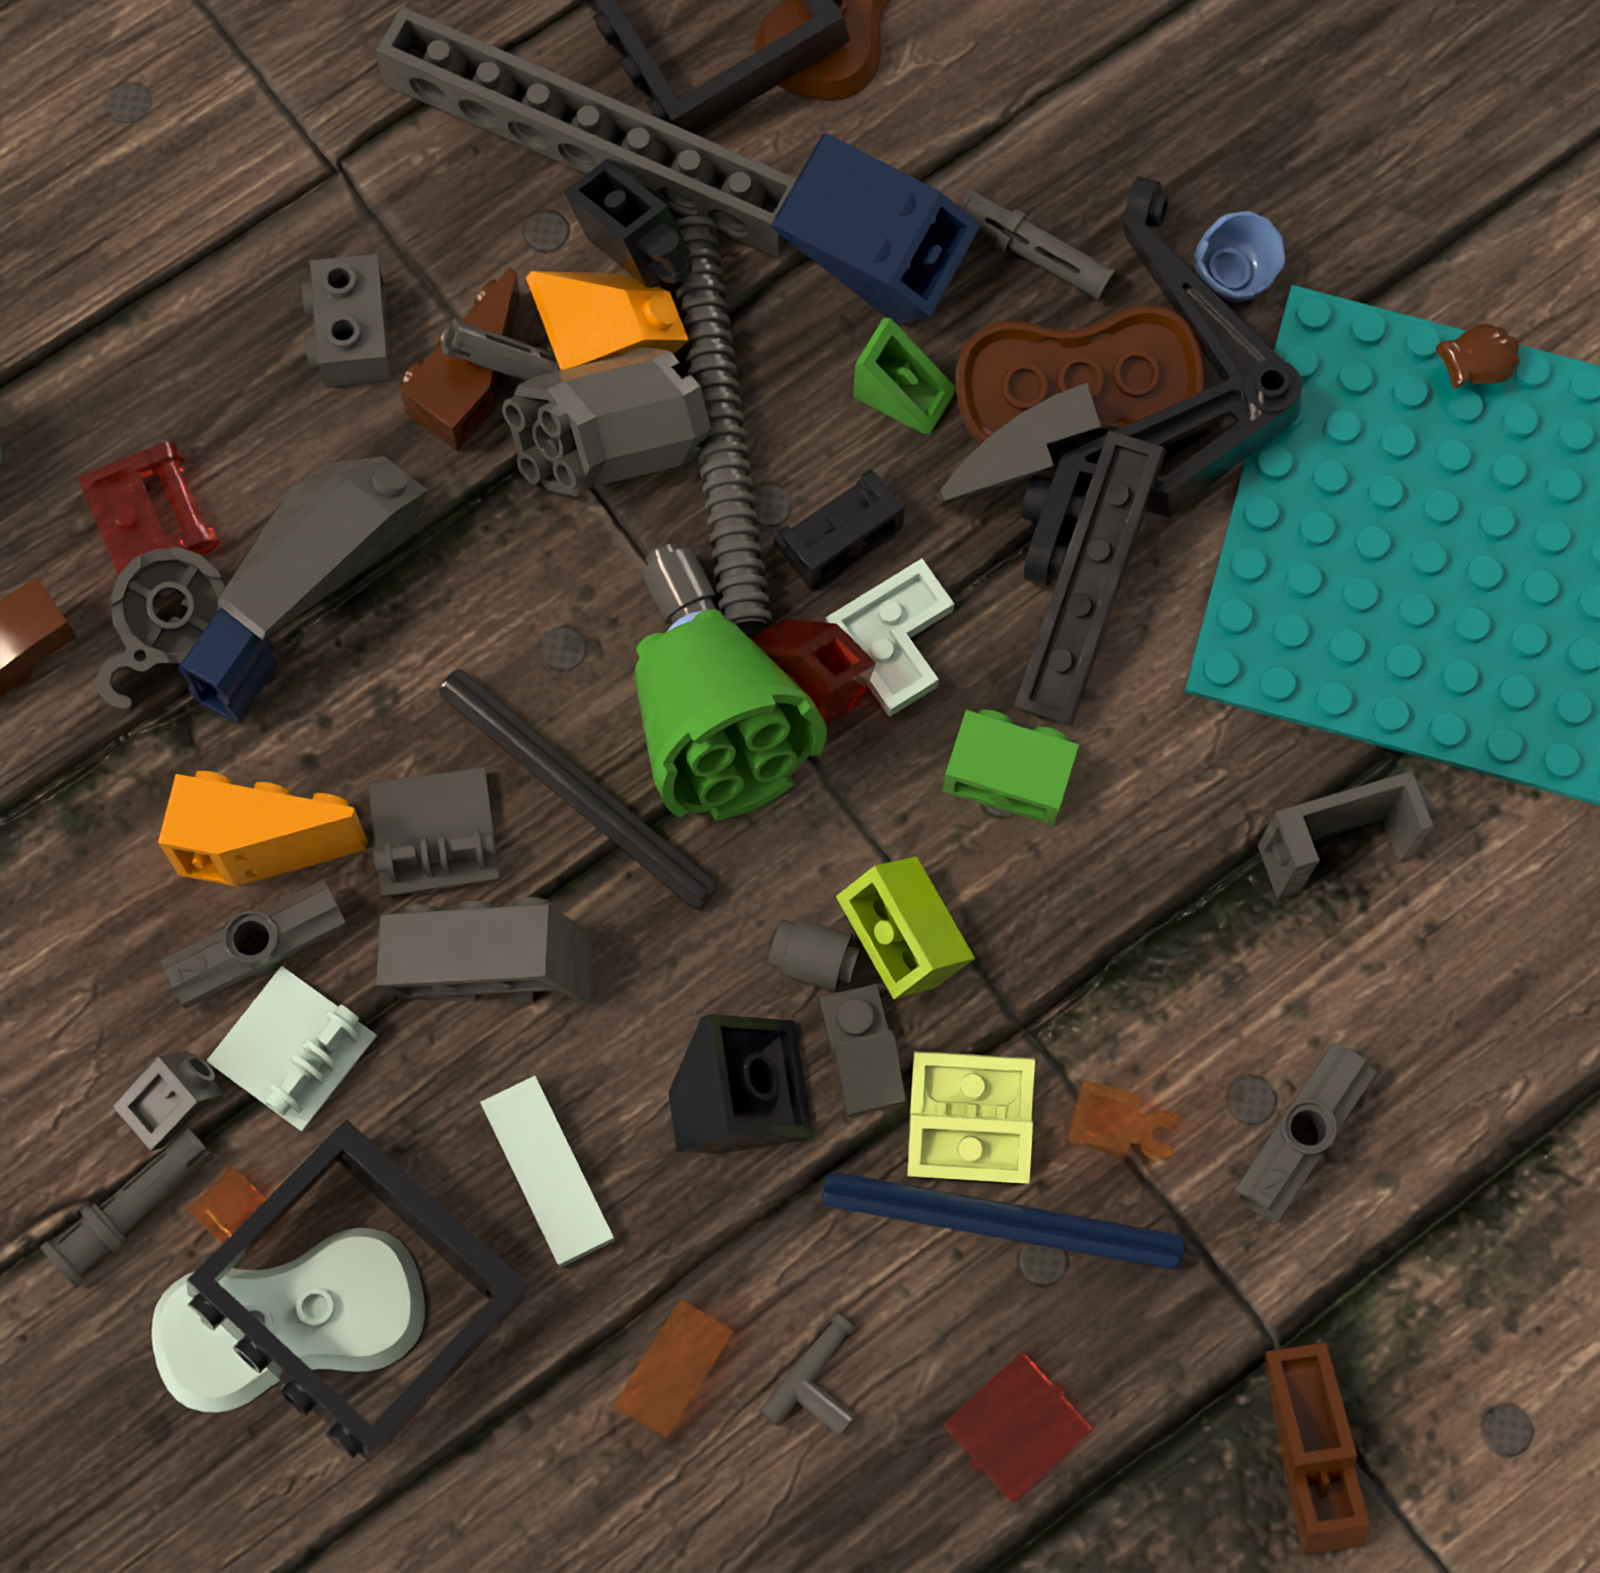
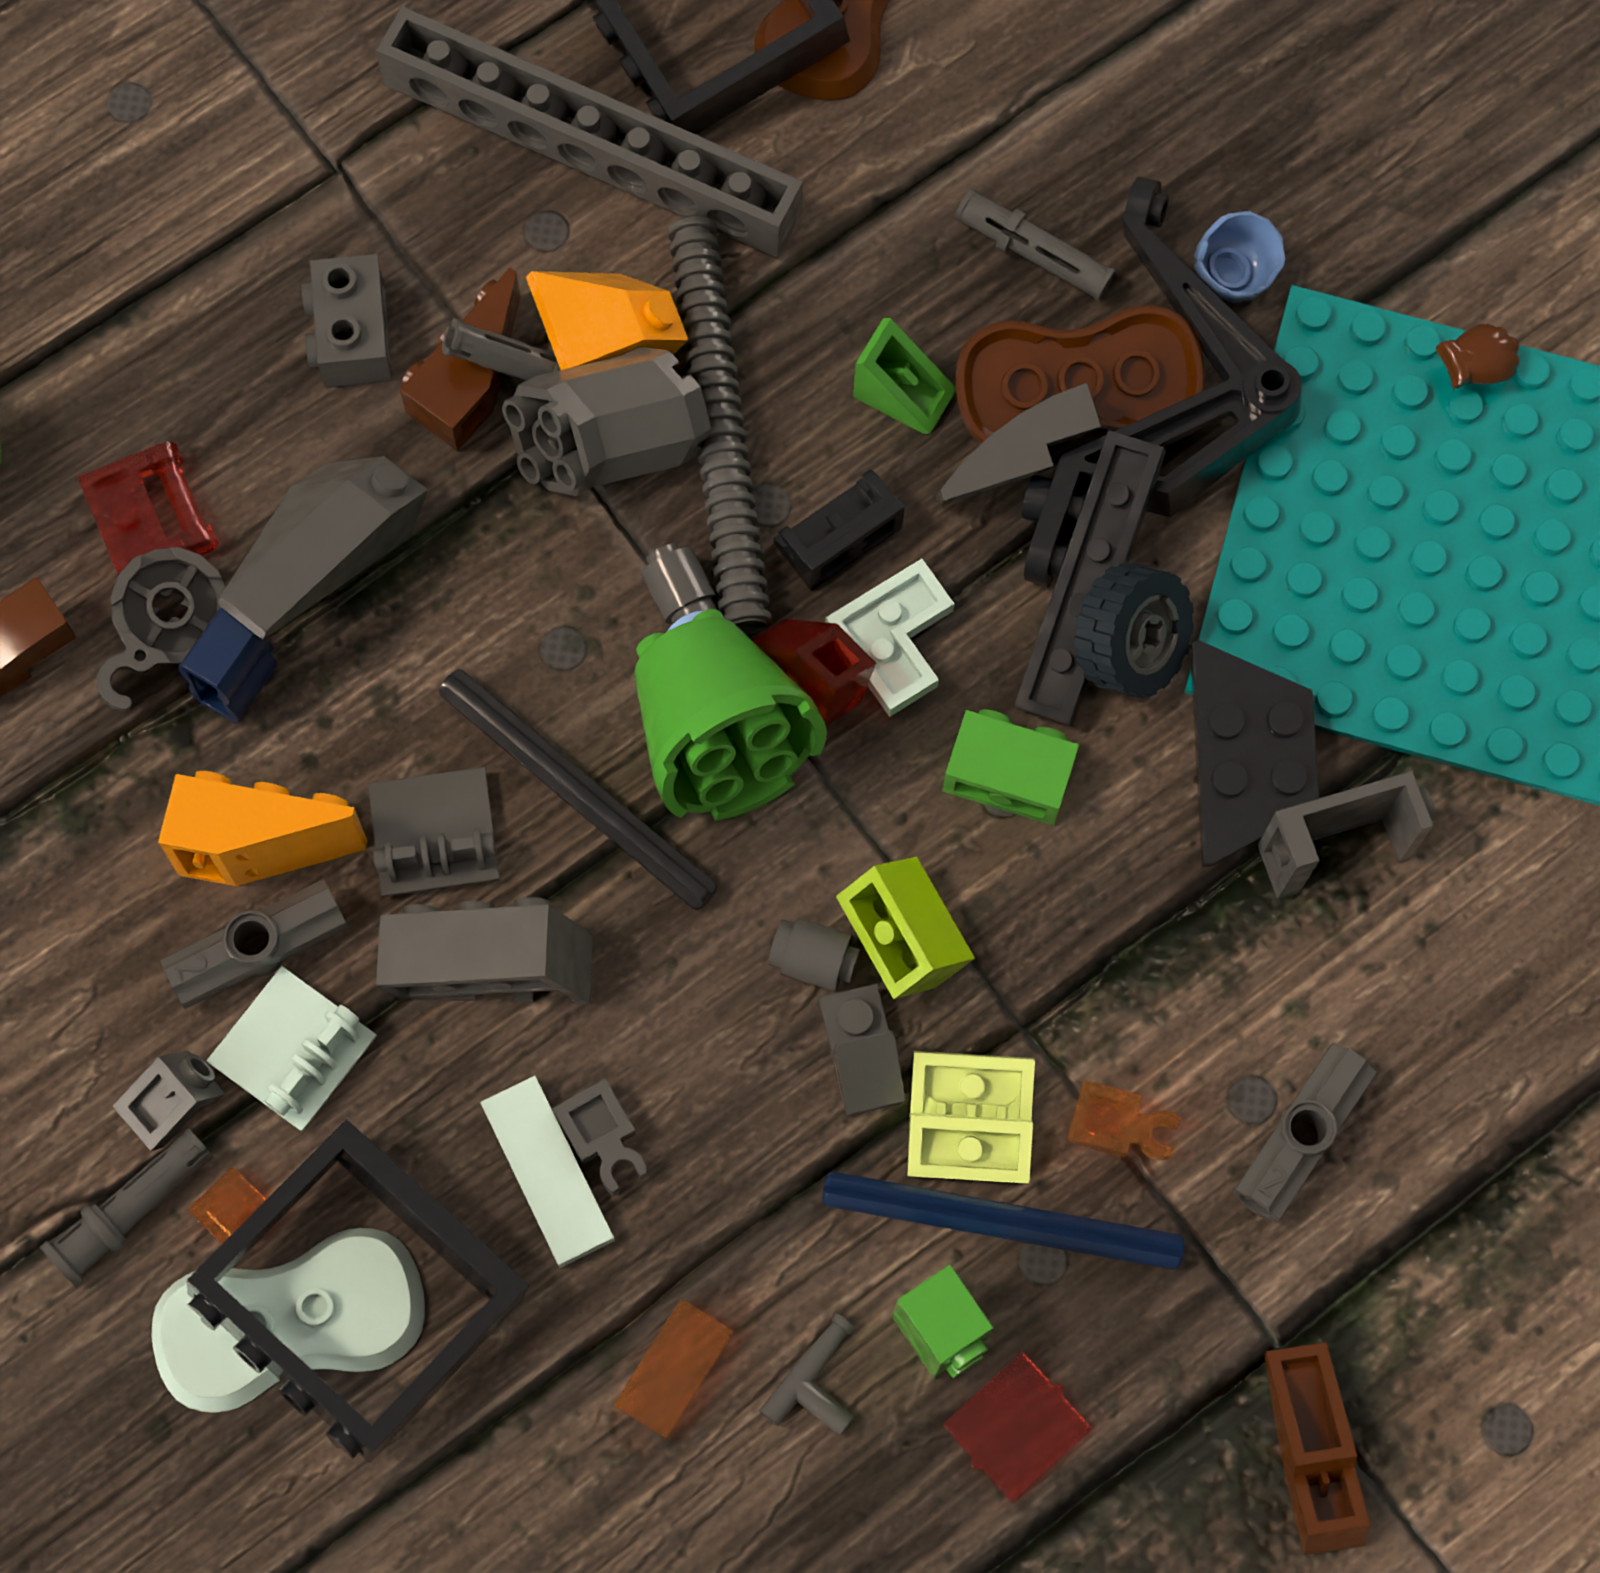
black brick [564,159,692,287] -> none
black slope [668,1014,813,1153] -> none
dark blue slope [770,133,981,325] -> none
none -> dark grey plate [552,1079,647,1196]
none -> bright green brick [892,1264,993,1379]
none -> black wheel [1074,562,1194,698]
none -> black wing [1190,641,1319,867]

